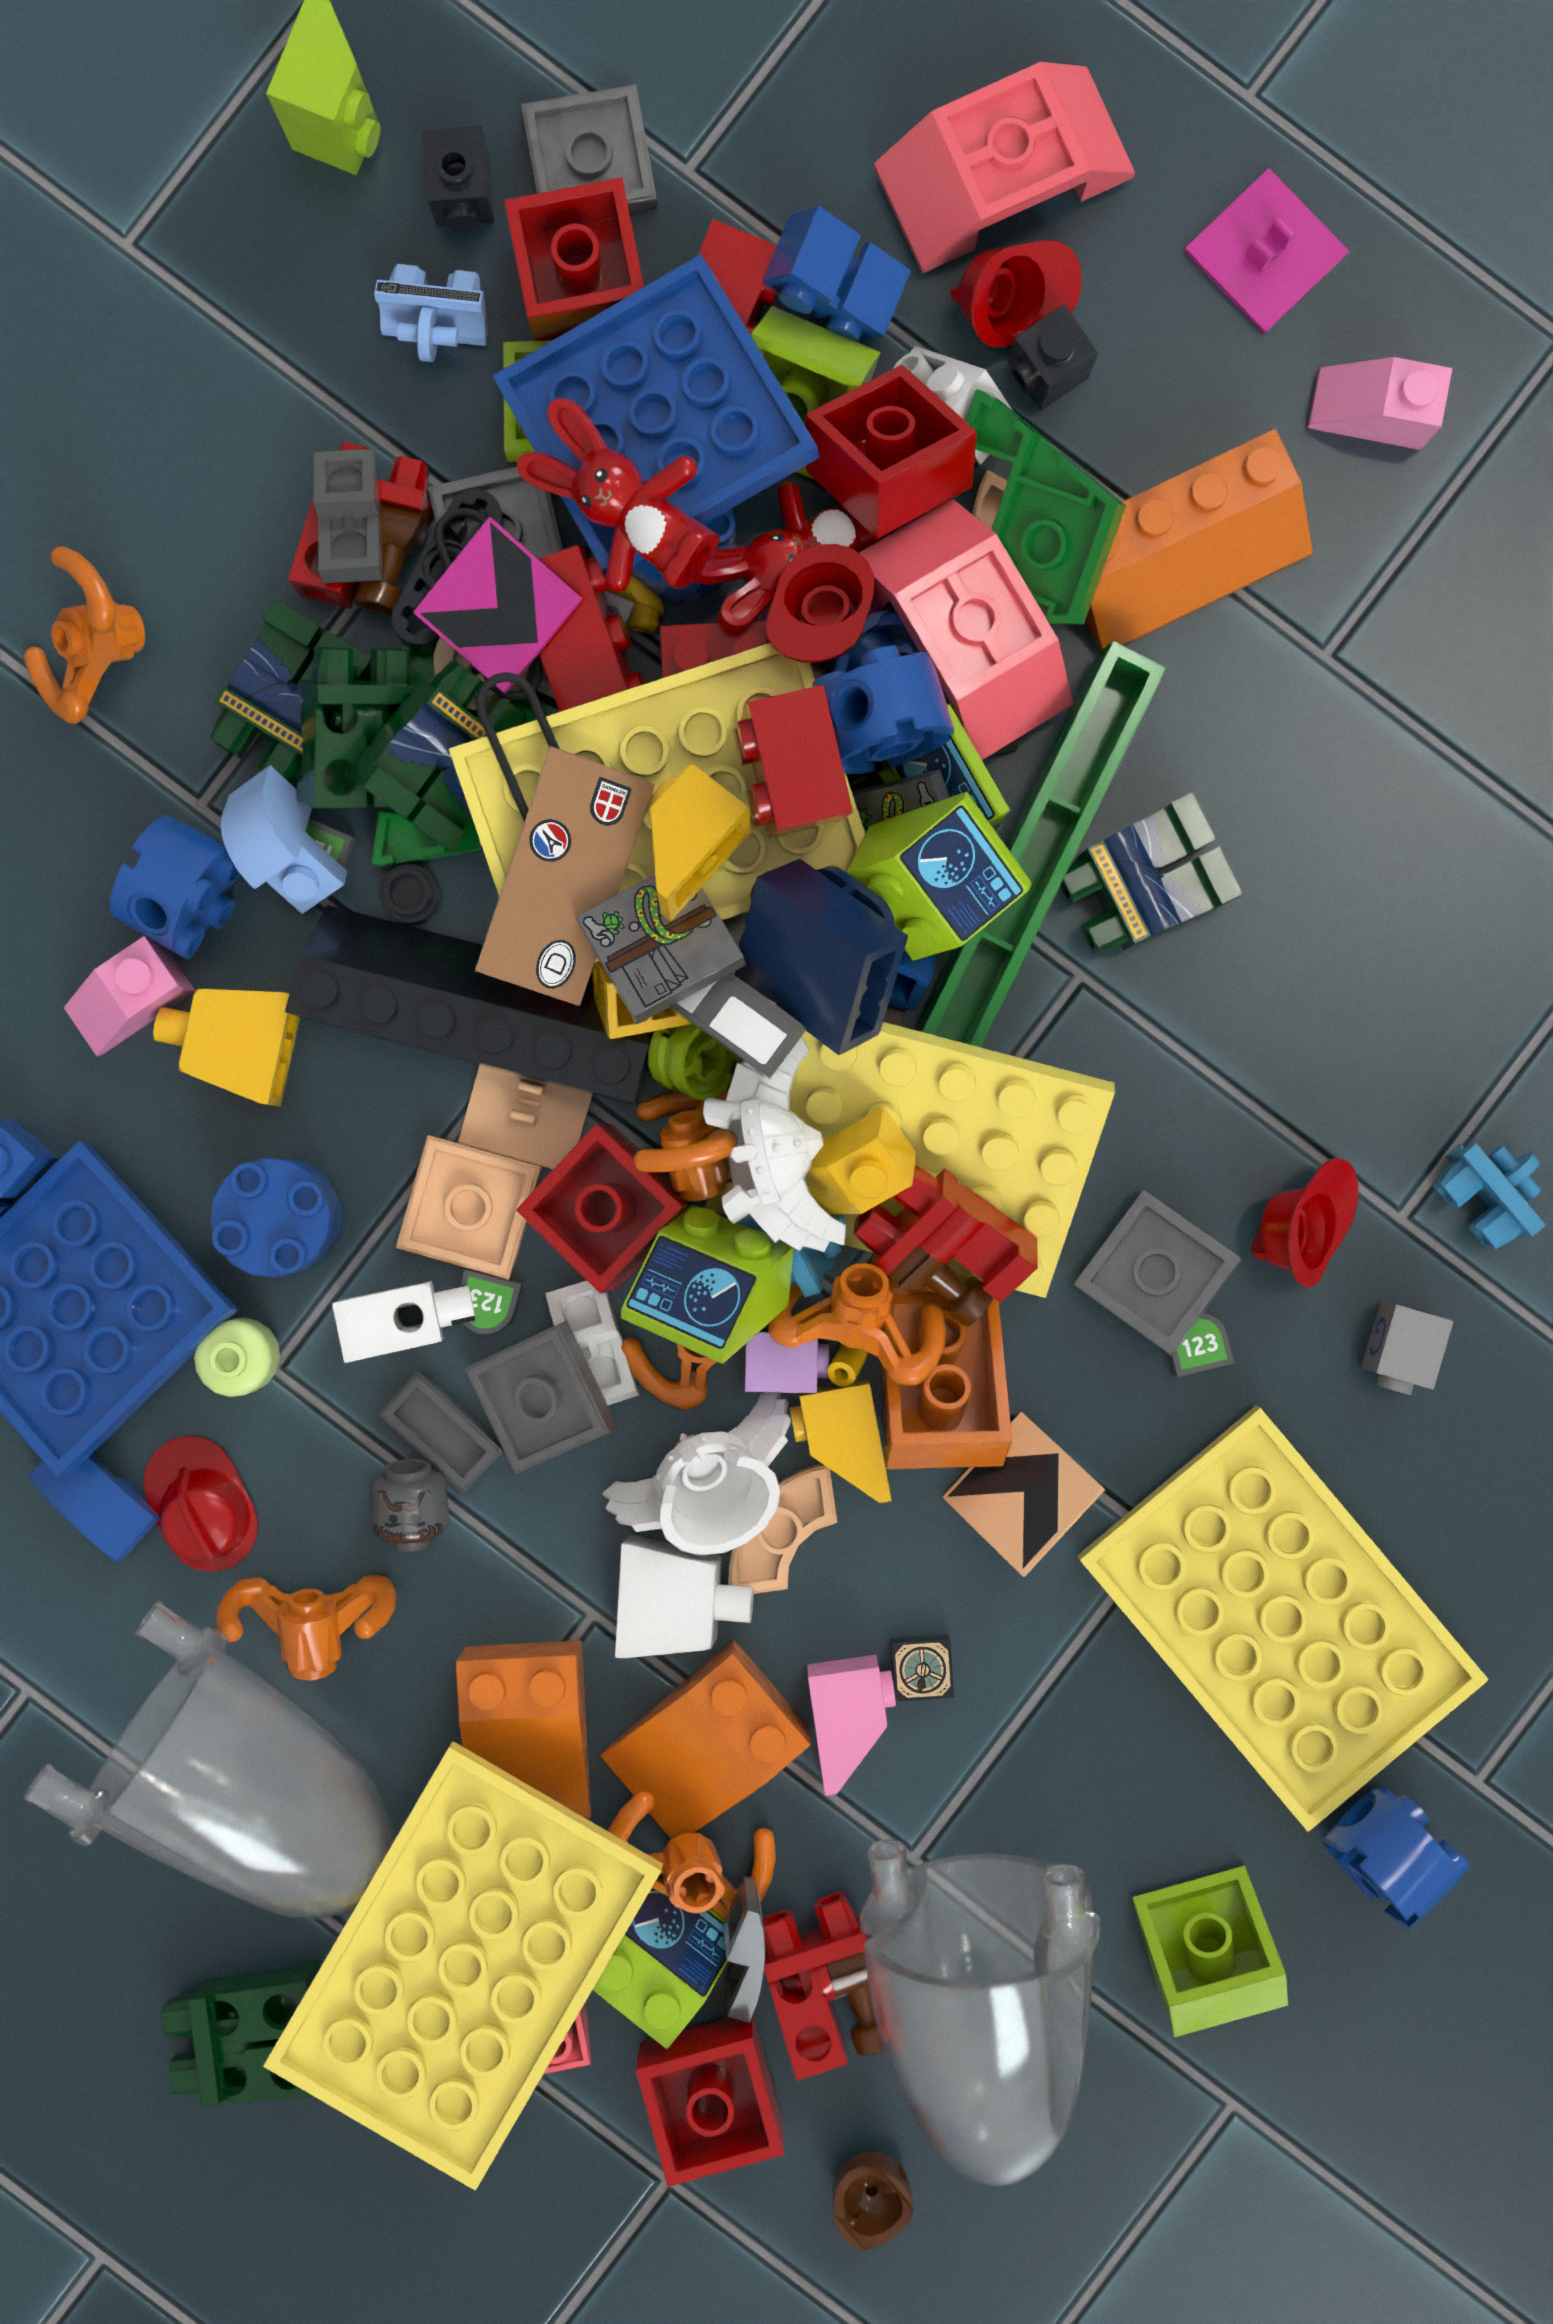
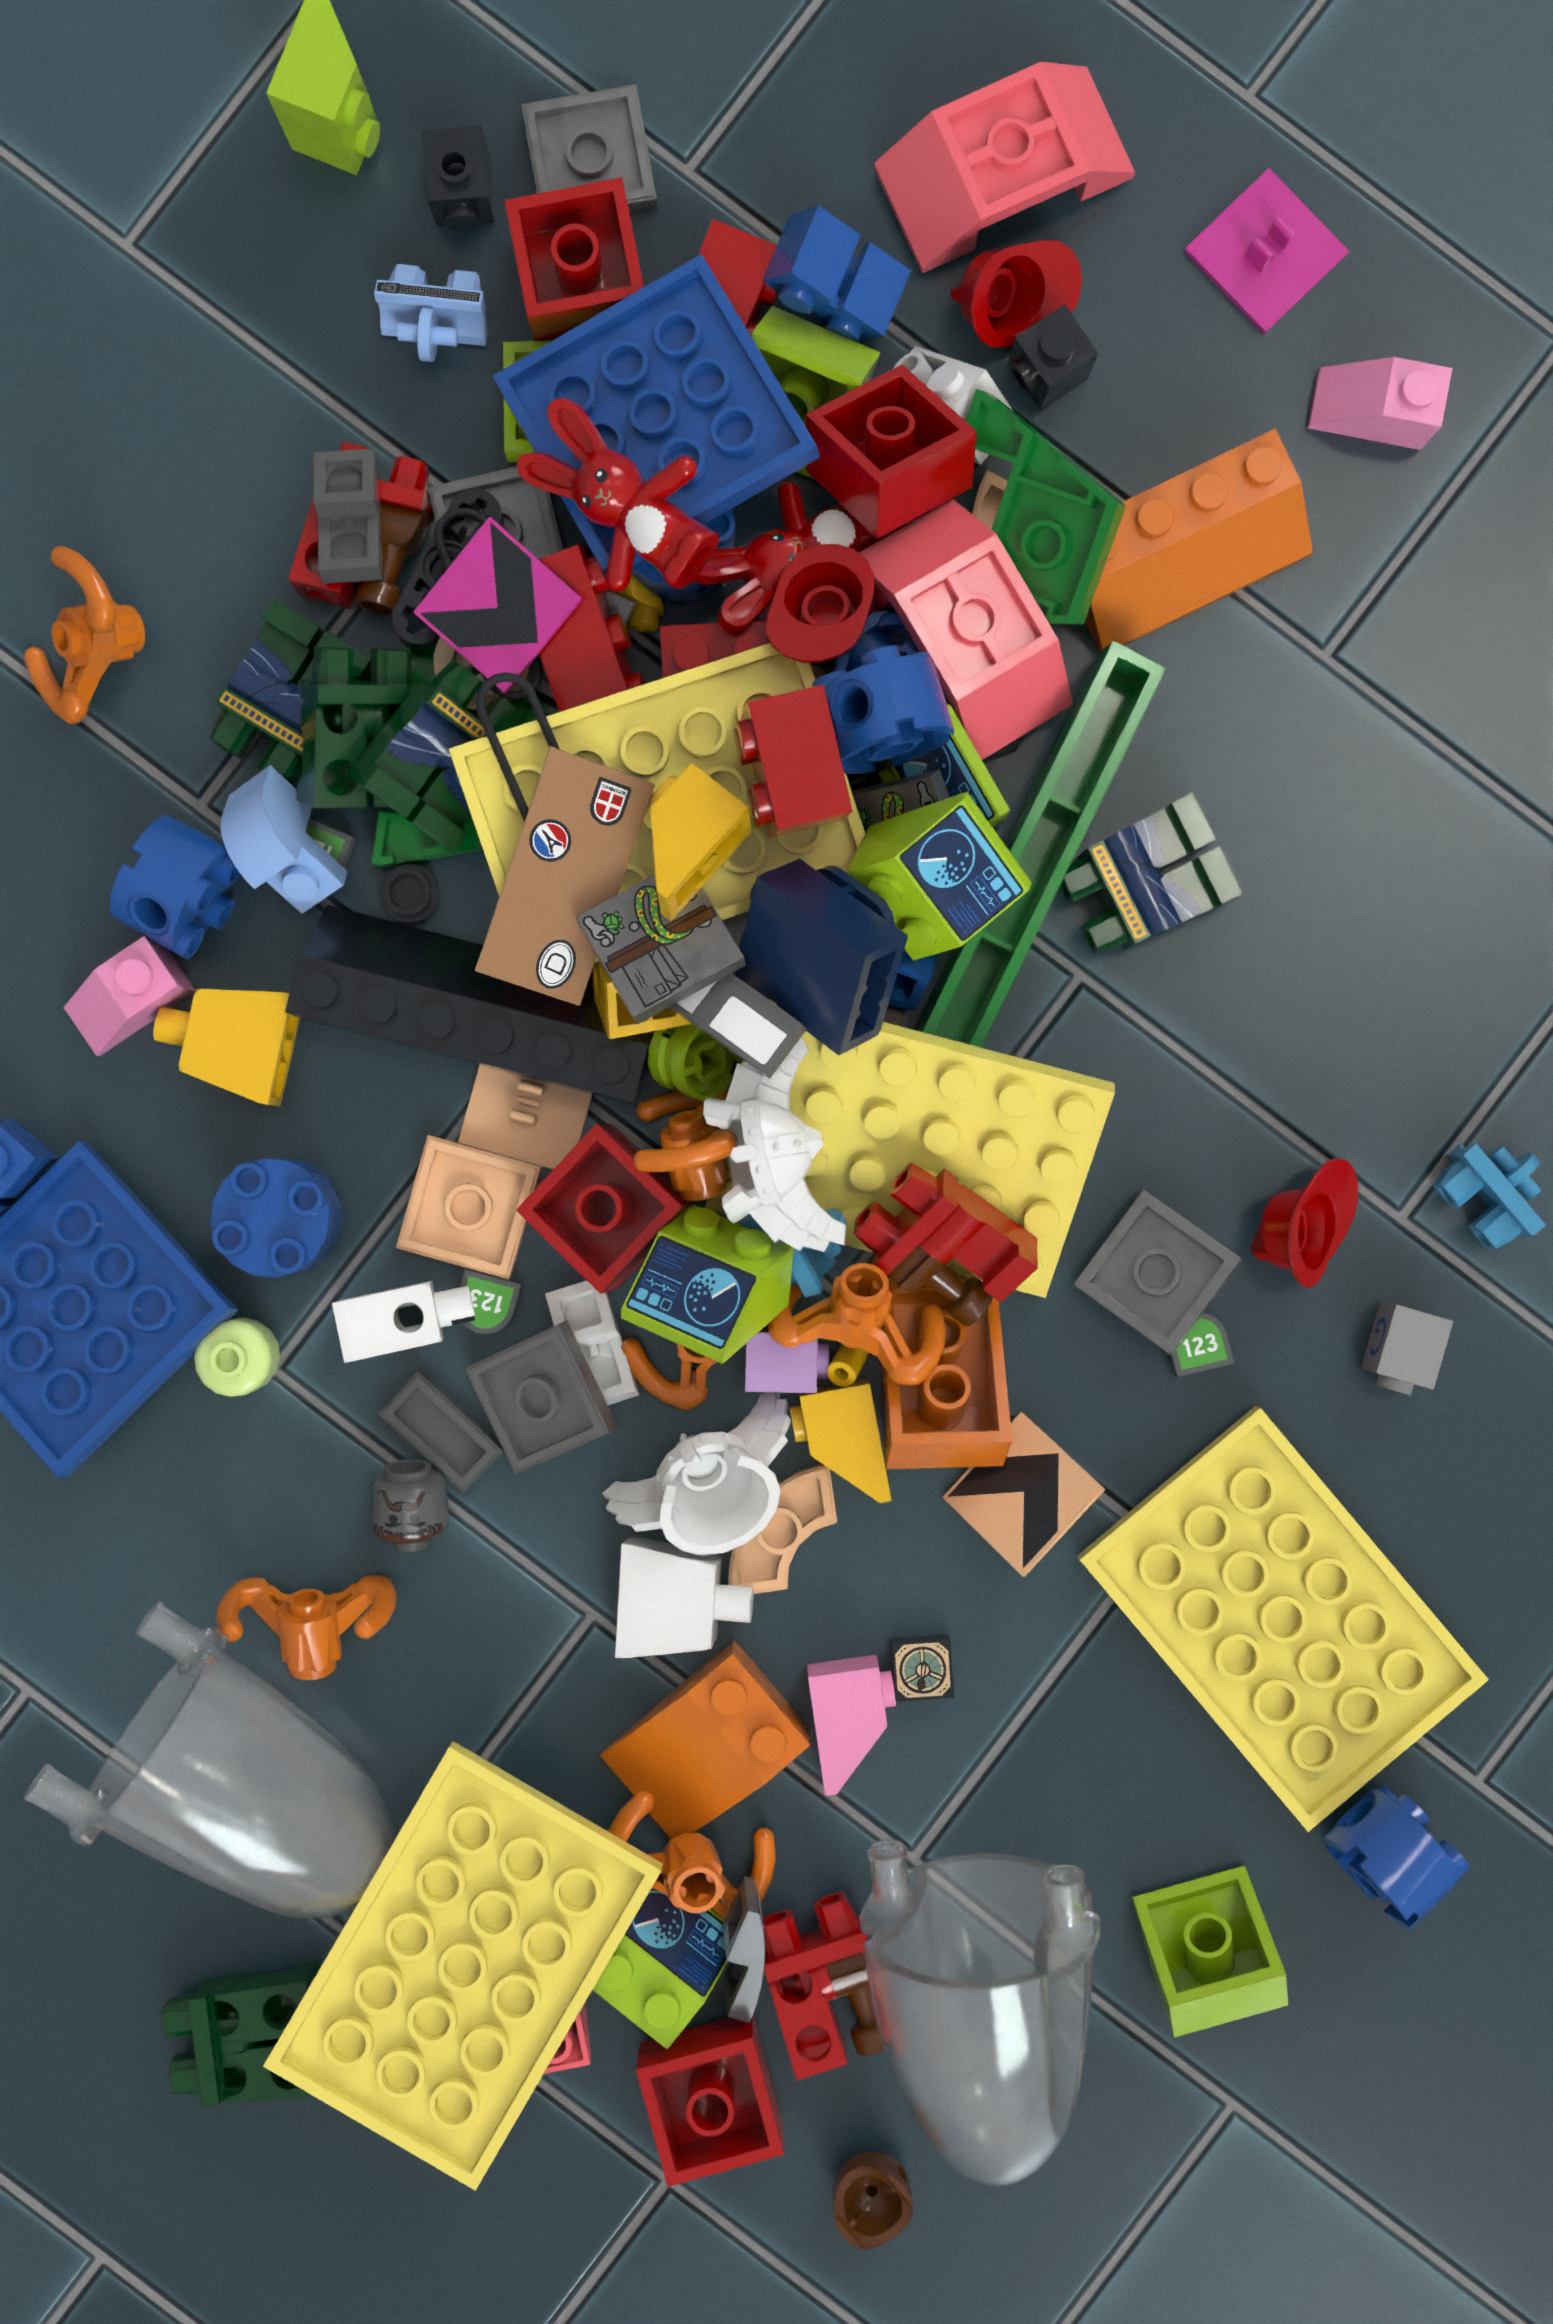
blue slope [27,1453,161,1562] -> none
red piece [143,1435,259,1572] -> none
orange slope [456,1640,591,1819] -> none
yellow slope [804,1106,916,1214] -> none

